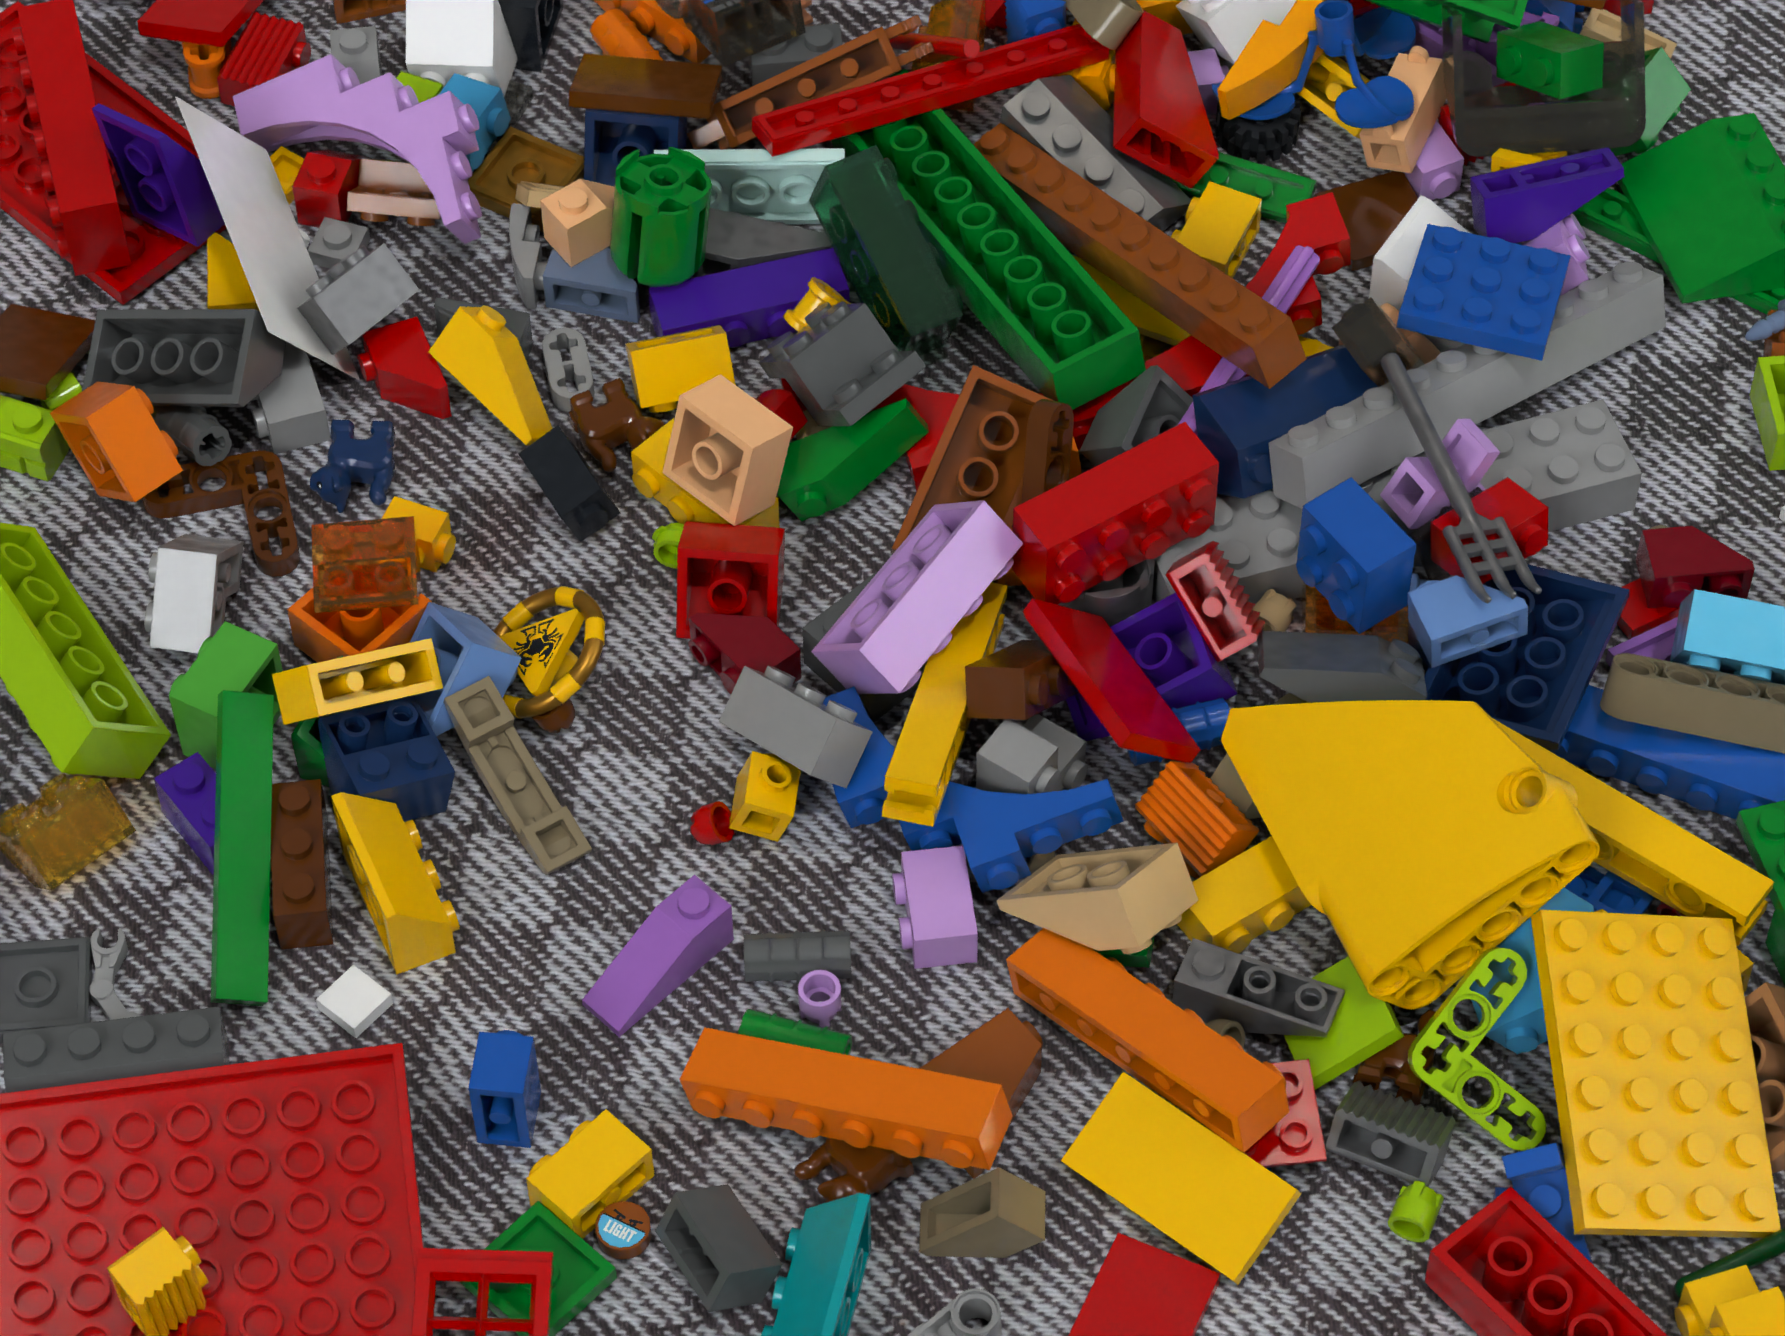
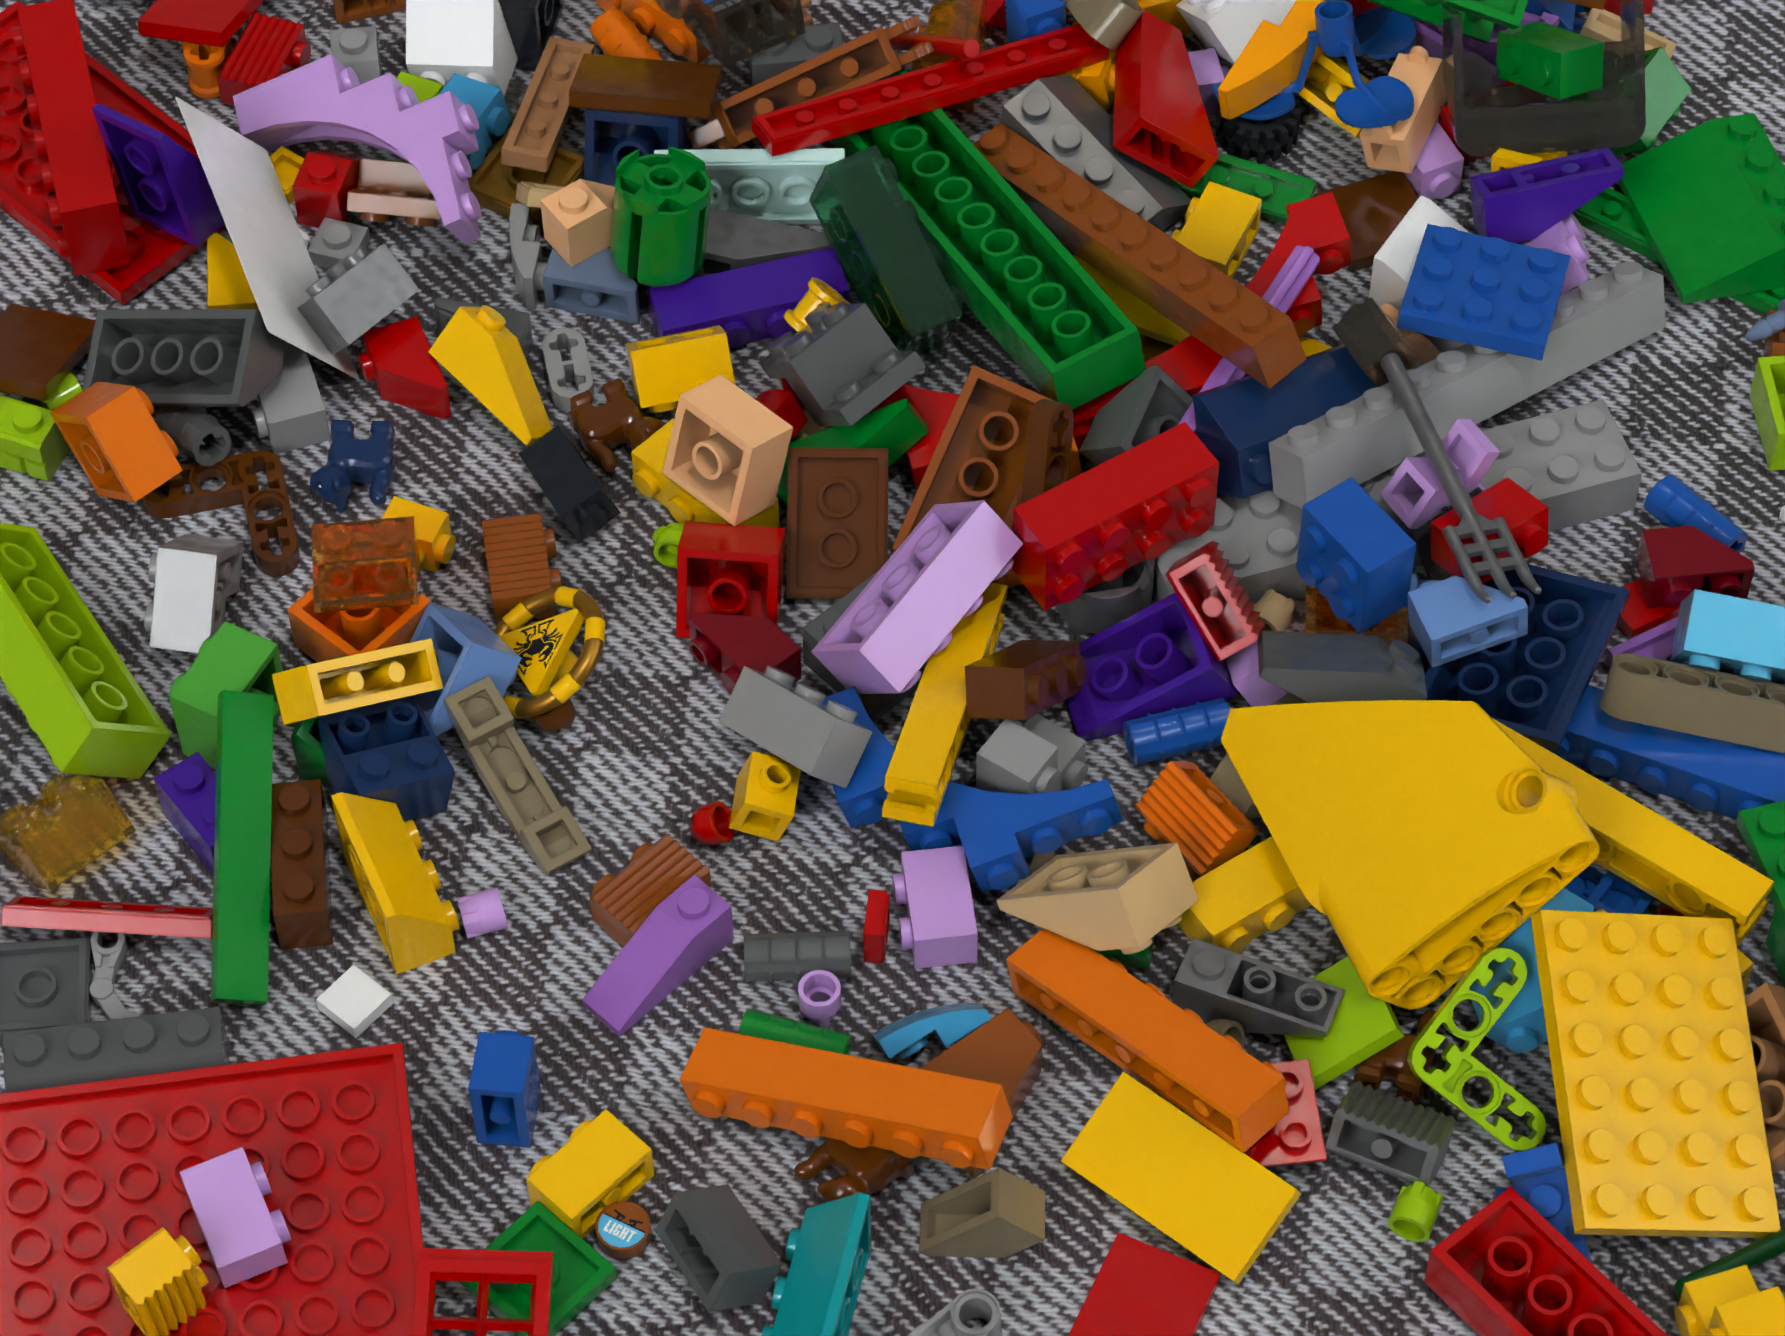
red tile [1022,598,1201,763] -> none
none -> tile [1,896,213,939]
none -> lavender brick [179,1147,291,1288]
none -> lavender hose [457,887,508,939]
none -> dark orange brick [481,513,561,624]
none -> medium nougat plate [501,37,594,173]
none -> dark orange brick [590,834,711,947]
none -> reddish brown tile [786,447,889,599]
none -> red tile [863,889,890,964]
none -> dark azure slope [871,1003,991,1059]
none -> lavender slope [1225,641,1289,707]
none -> blue axle [1643,474,1748,553]

